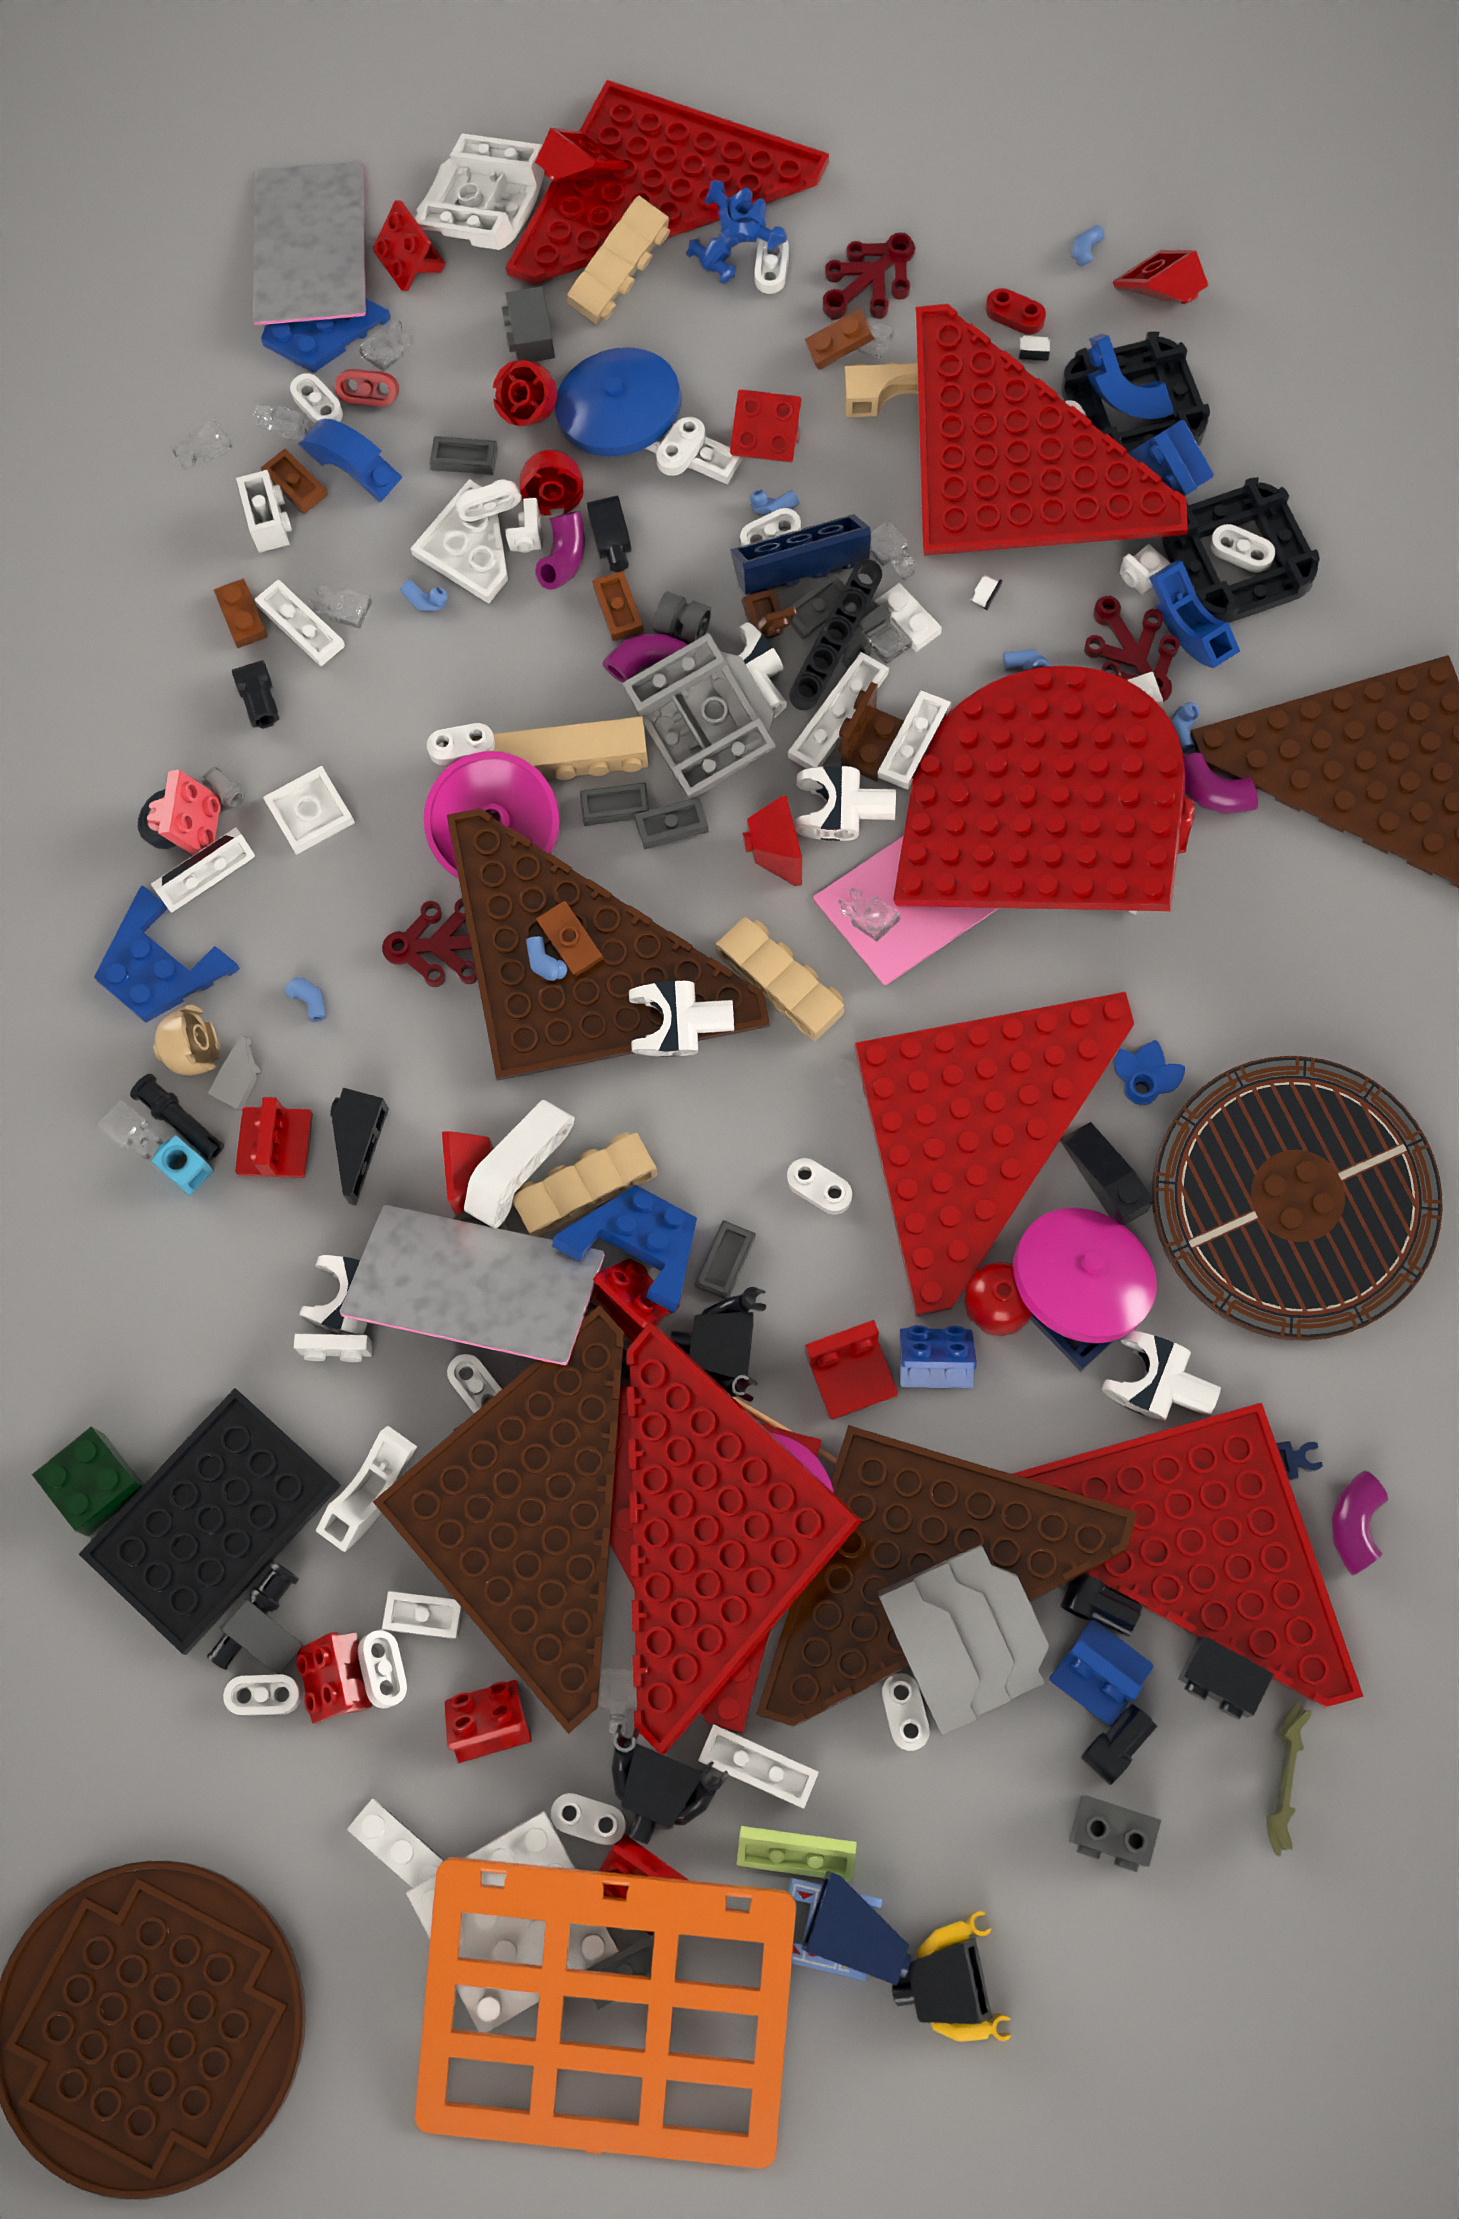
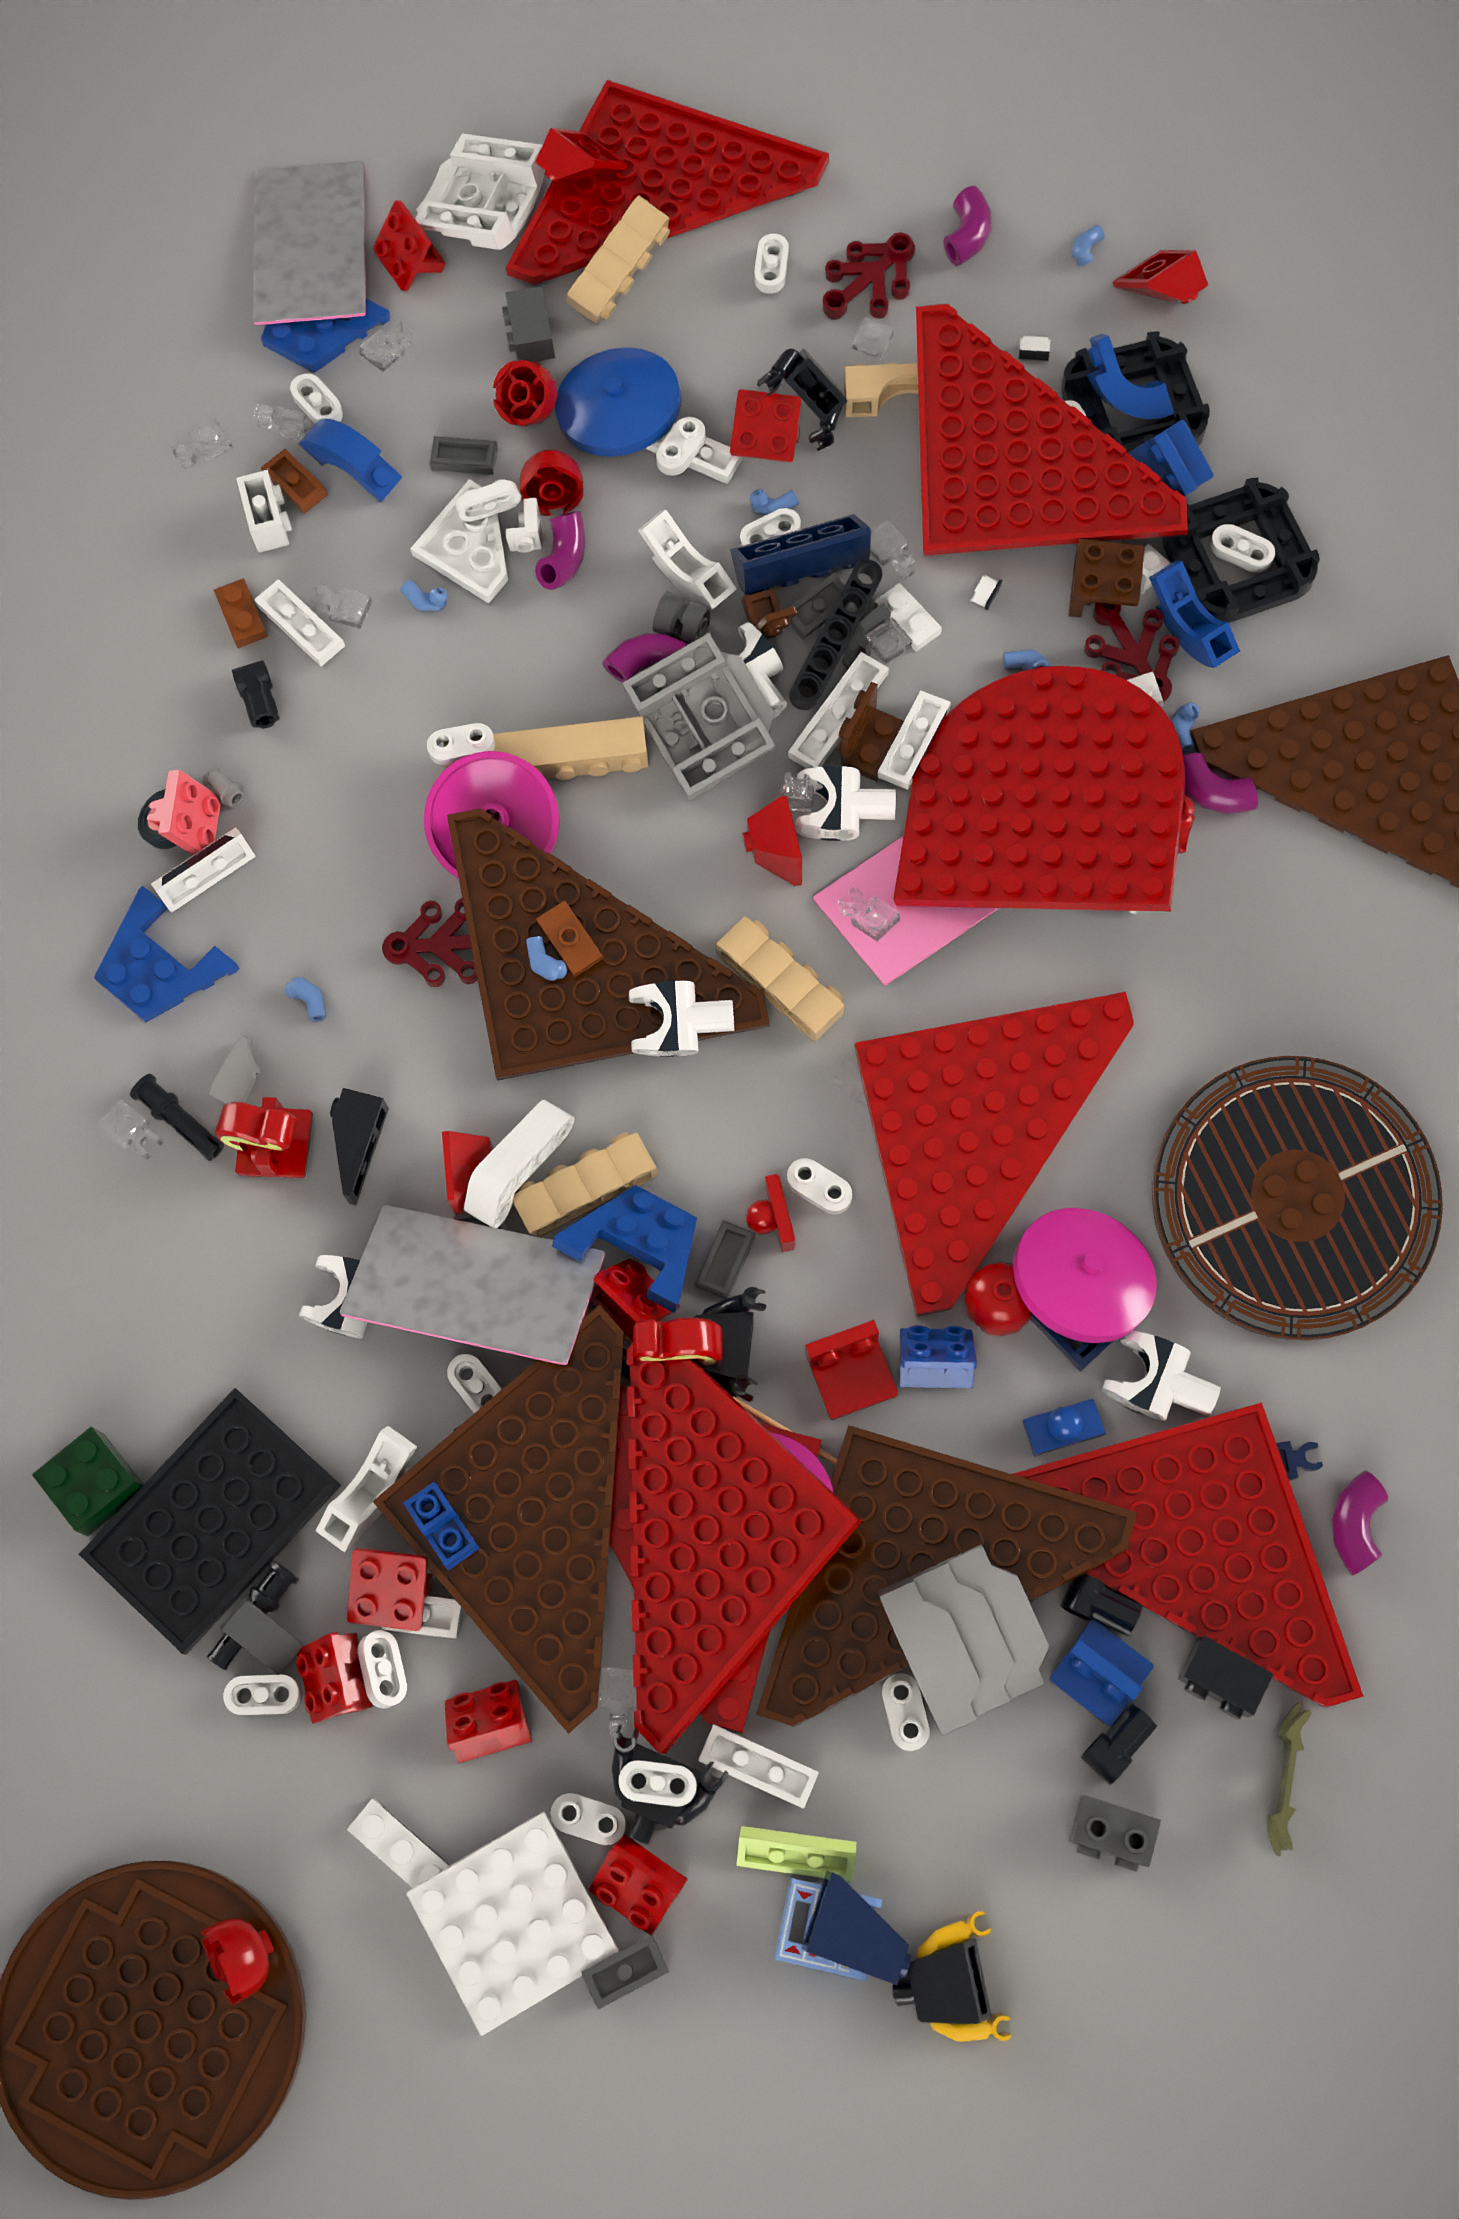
medium azure brick [151,1135,214,1196] -> none
tan cylinder [153,1004,220,1076] -> none
white tile [263,766,355,855] -> none
white plate [294,1334,373,1362] -> none
red plate [335,369,399,407] -> none
orange door [415,1857,796,2169] -> none
dark grey tile [580,782,649,826] -> none
black piece [586,495,632,572] -> none
dark orange plate [592,571,644,641] -> none
dark grey plate [634,797,709,850] -> none
blue piece [686,180,787,283] -> none
dark orange plate [805,308,875,370] -> none
red plate [986,288,1046,335] -> none
black slope [1060,1122,1154,1225] -> none
blue plate [1114,1040,1185,1105] -> none
none -> red cylinder [201,1919,274,2005]
none -> red animal [215,1101,297,1152]
none -> bracket [347,1548,434,1631]
none -> blue slope [403,1481,480,1571]
none -> white plate [619,1760,697,1807]
none -> red animal [633,1318,723,1366]
none -> white arch [638,510,737,609]
none -> red tile [745,1174,796,1253]
none -> black torso [757,348,848,451]
none -> clear plate [779,772,814,813]
none -> magenta cylinder [943,186,991,266]
none -> blue tile [1022,1399,1105,1457]
none -> reddish brown bracket [1068,538,1145,618]

